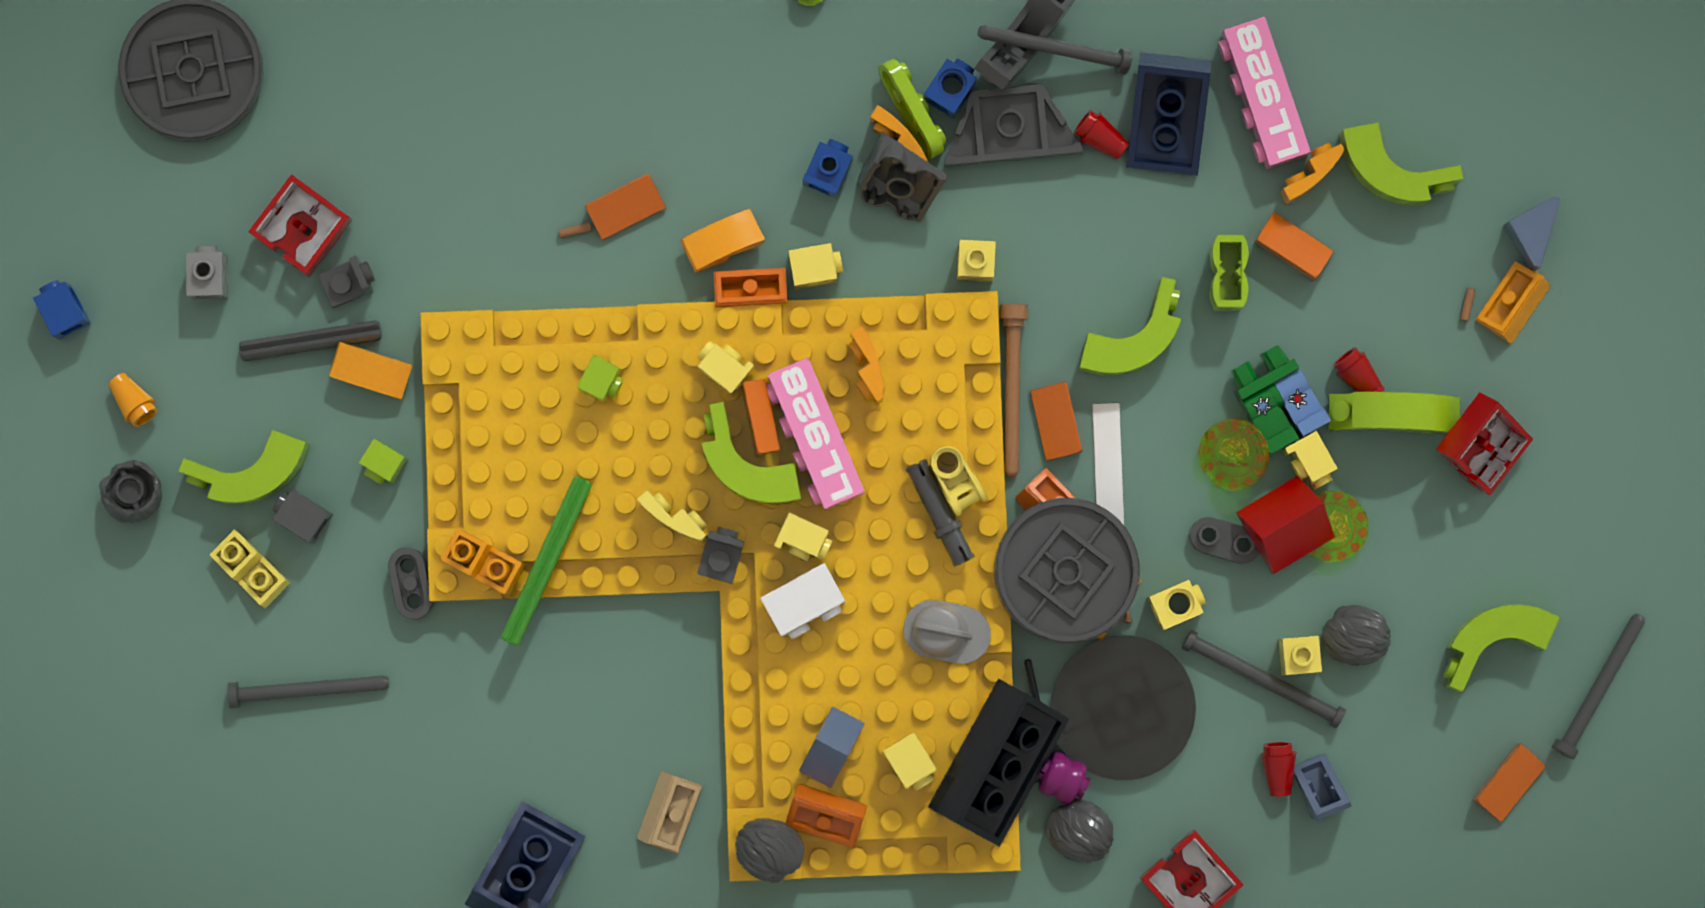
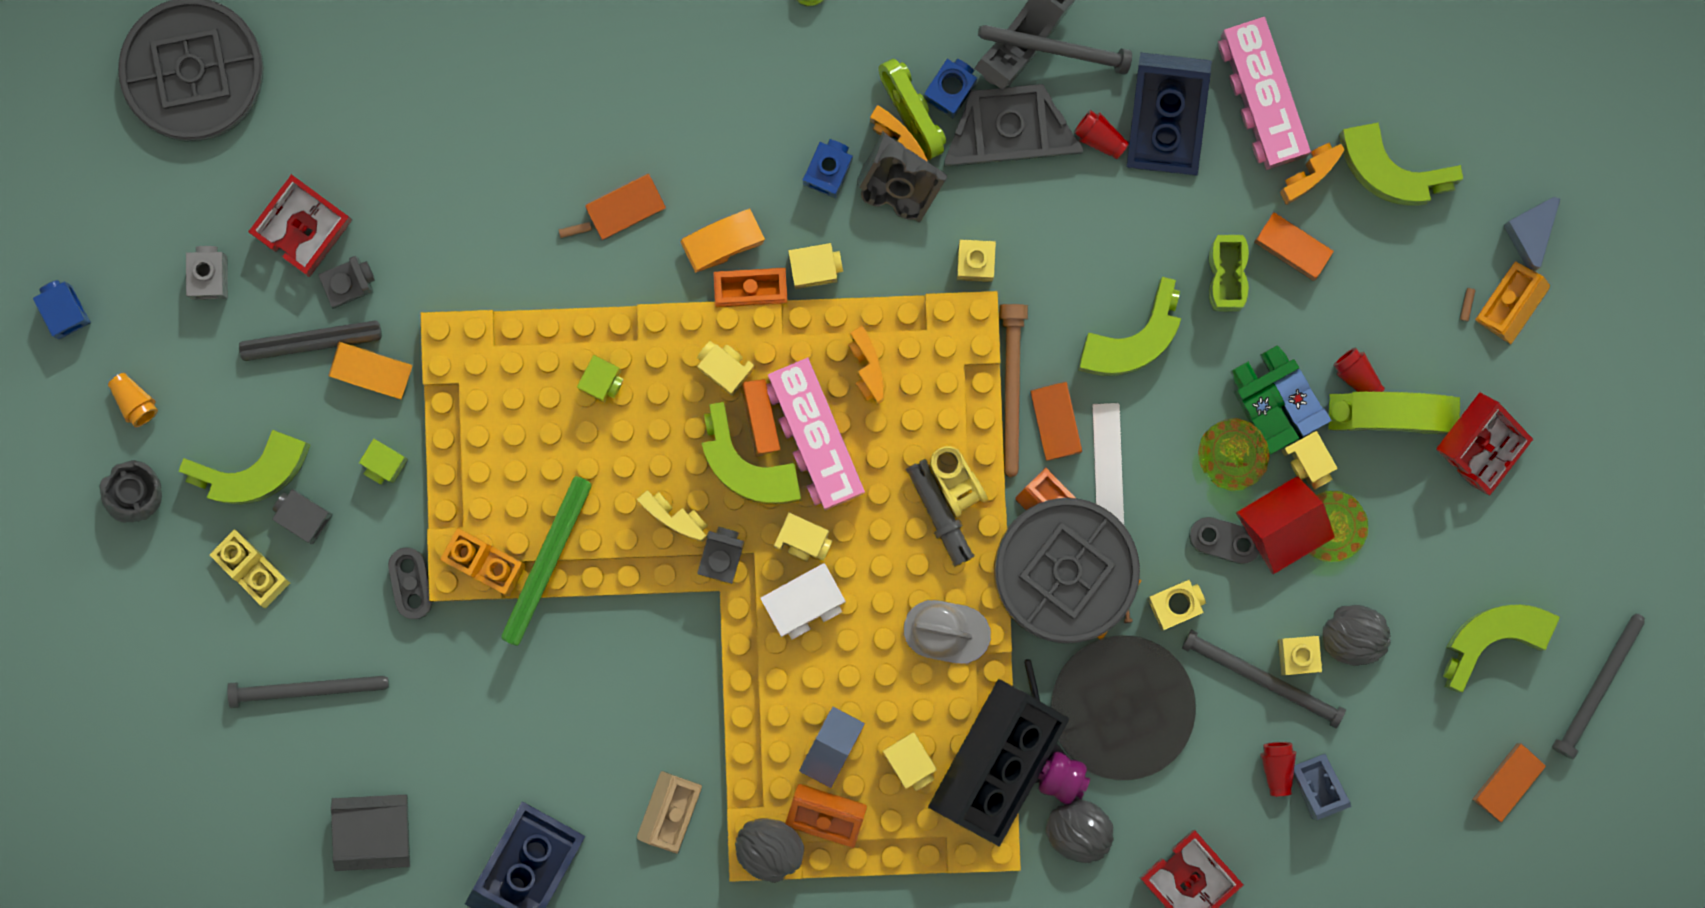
none -> dark grey slope [330,794,410,871]

